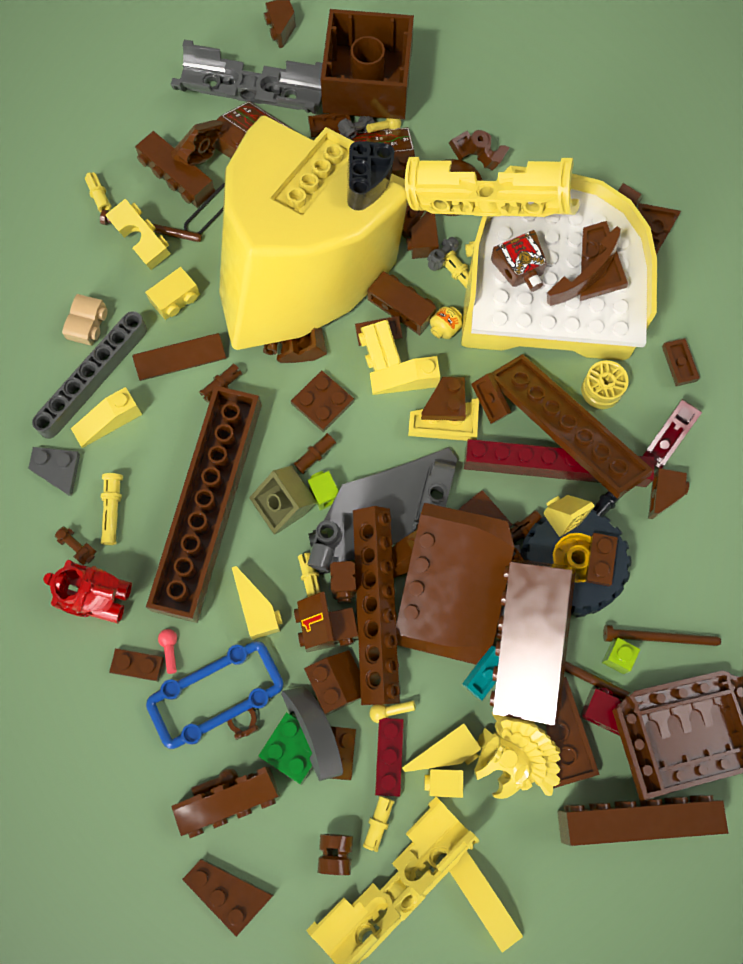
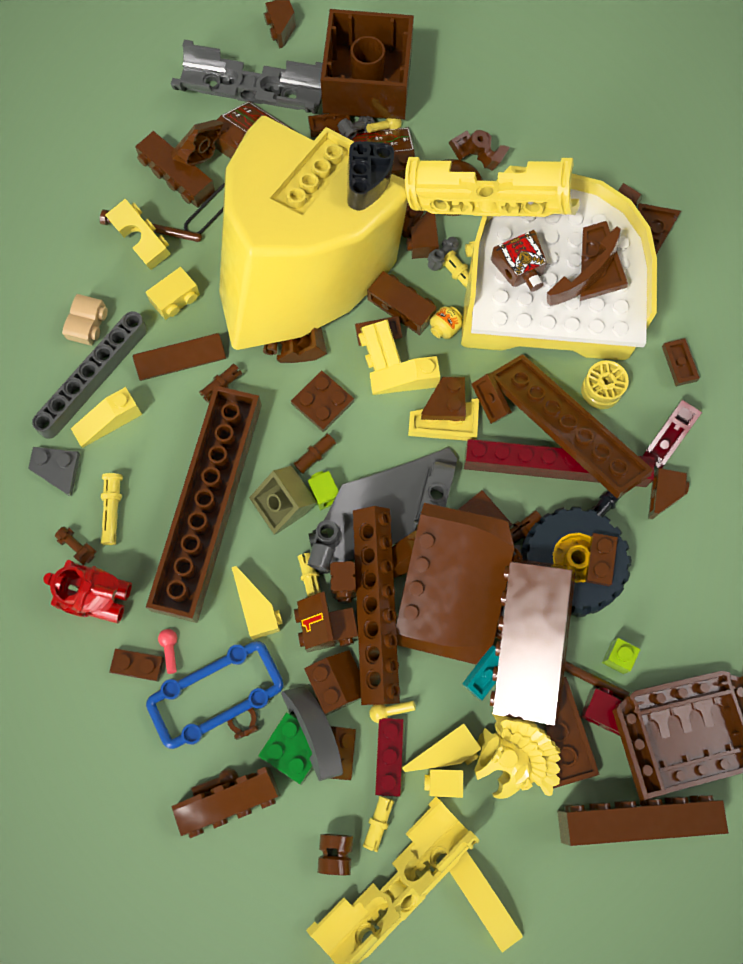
light yellow axle [85,172,112,213] -> none
reddish brown wing [182,859,274,937] -> none
light yellow slope [543,495,595,537] -> none
reddish brown bar [603,625,721,646] -> none

